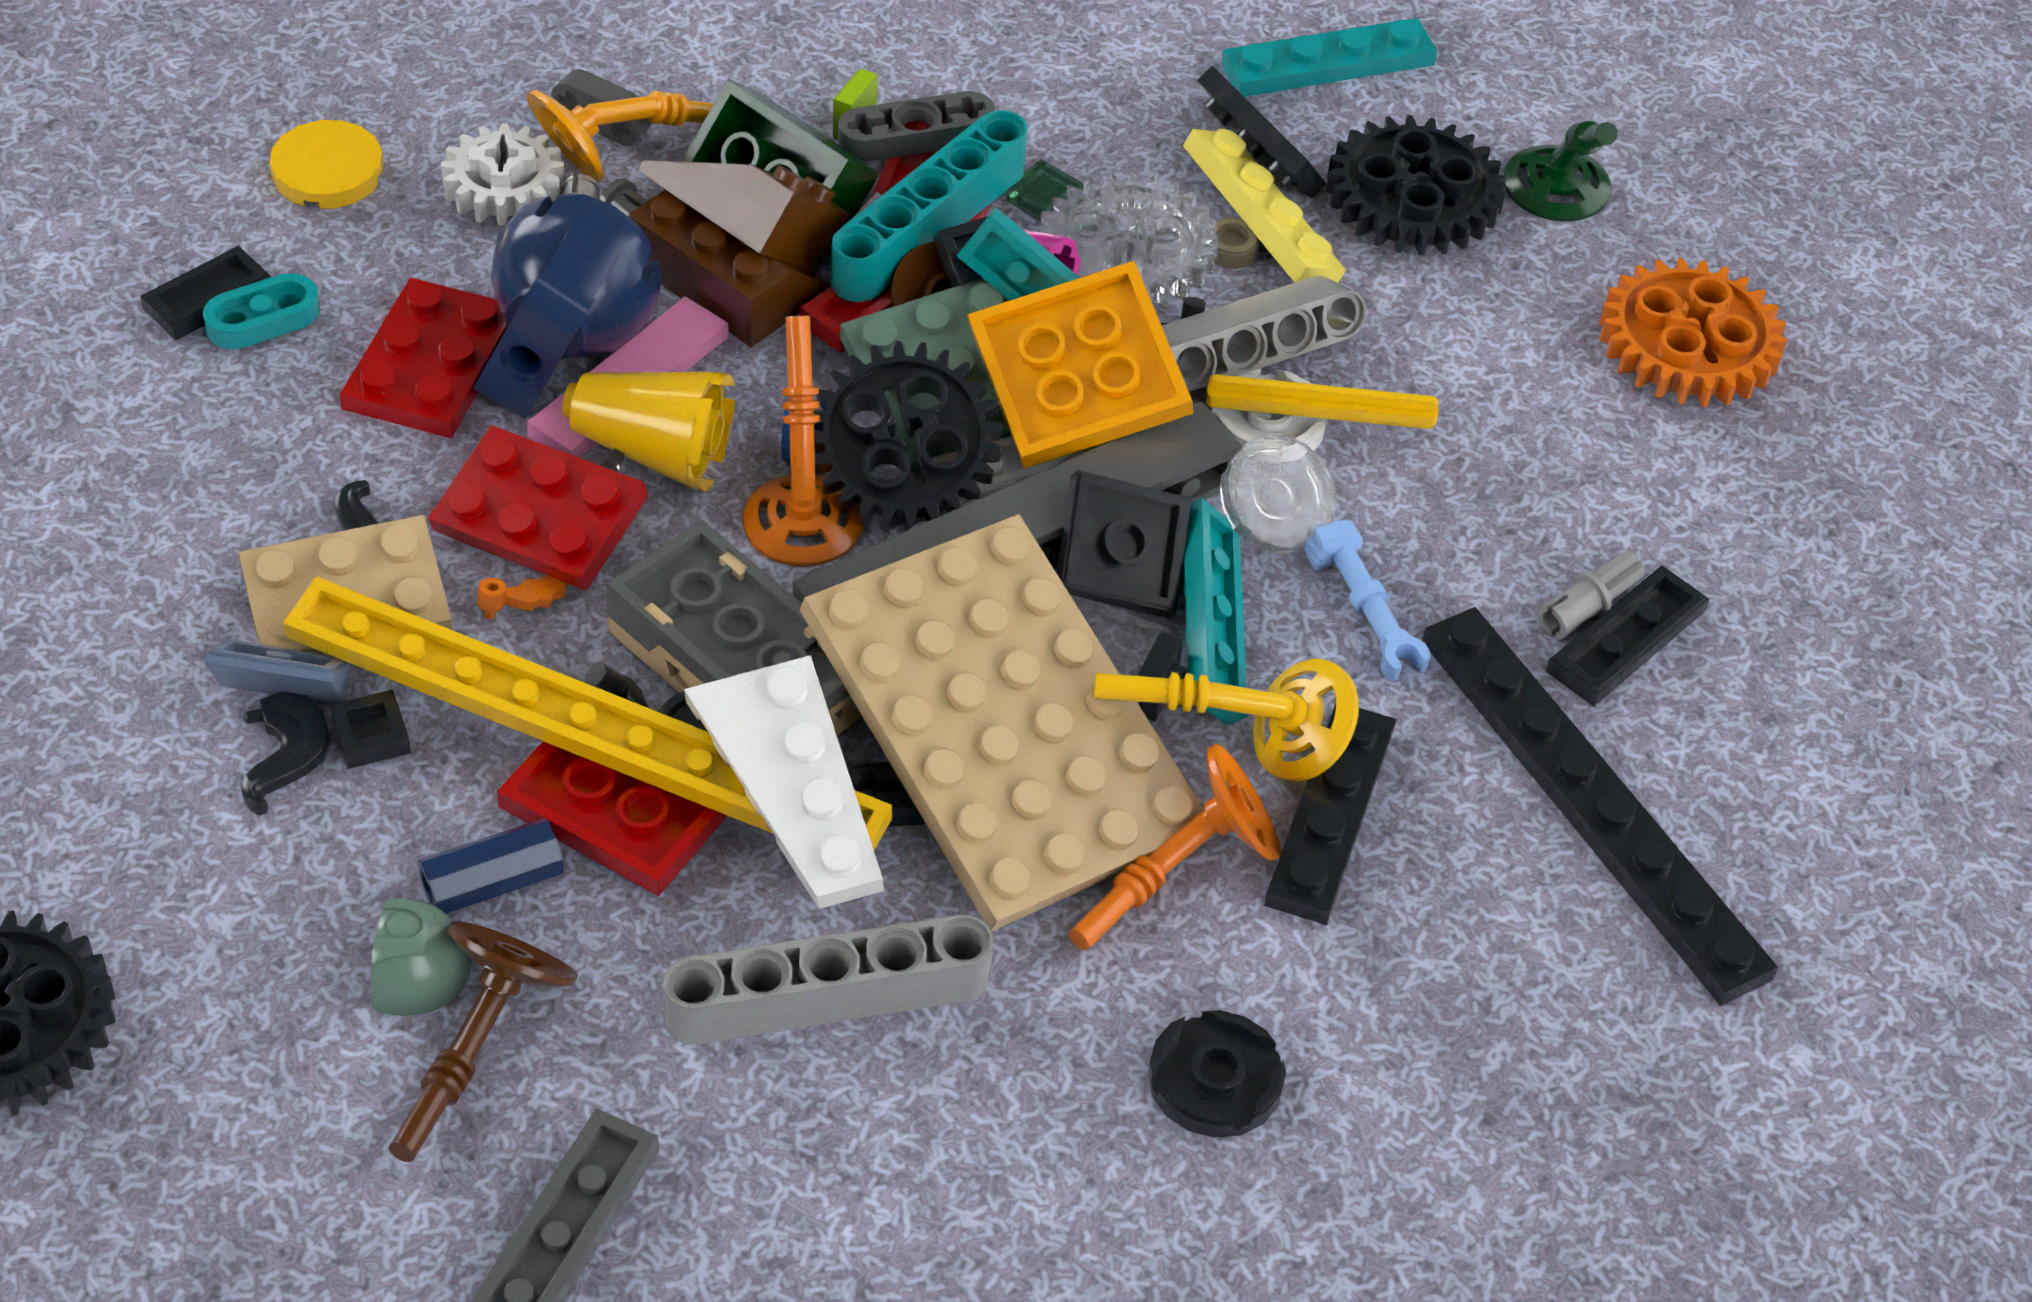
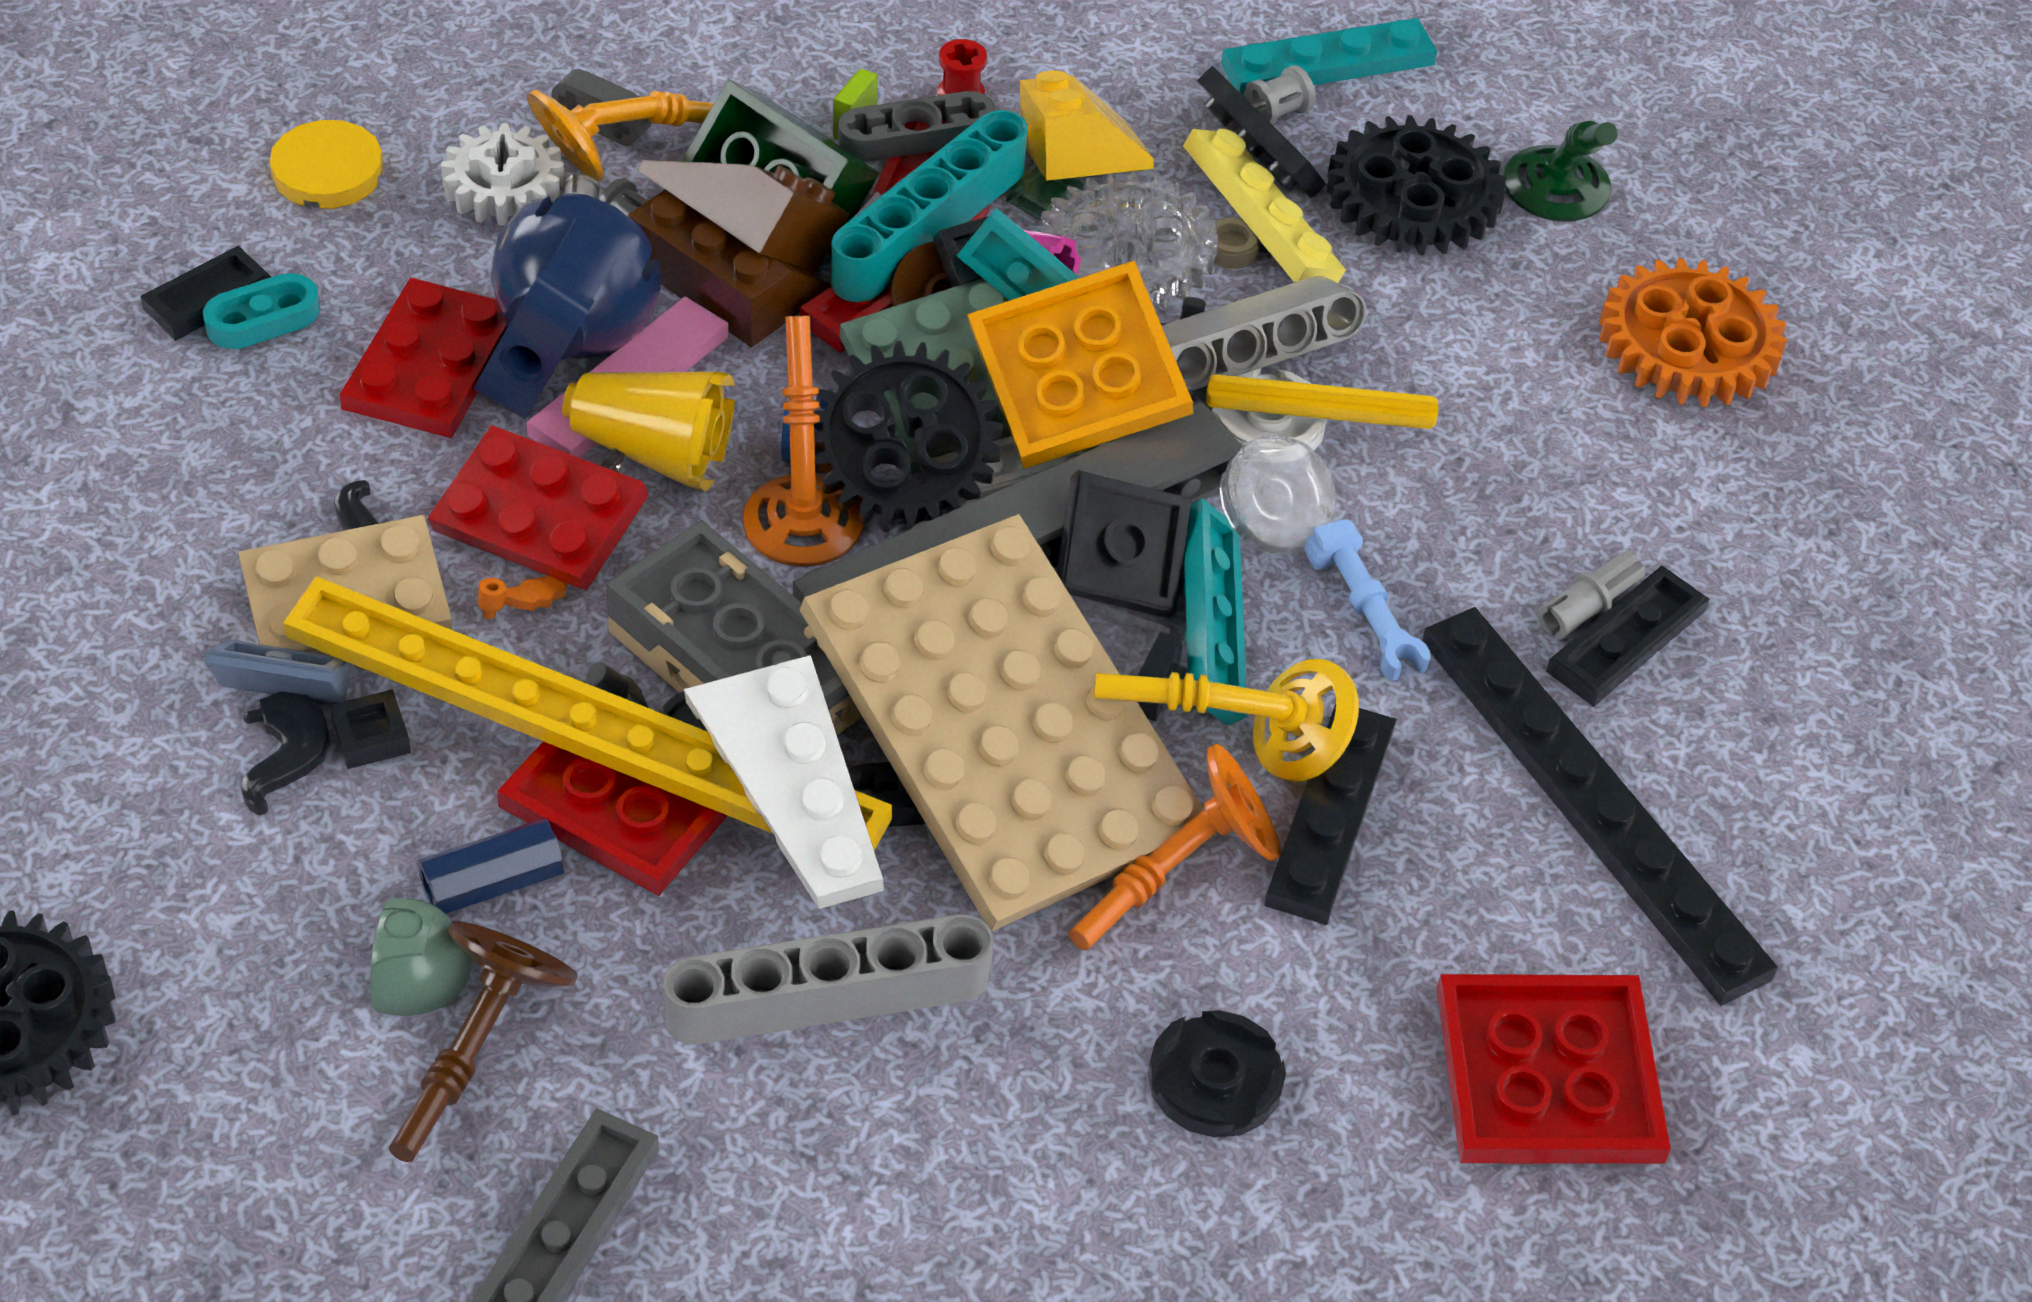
none -> red bush [937,39,987,96]
none -> yellow slope [1020,70,1154,181]
none -> light grey bush [1244,65,1315,125]
none -> red plate [1436,974,1671,1164]

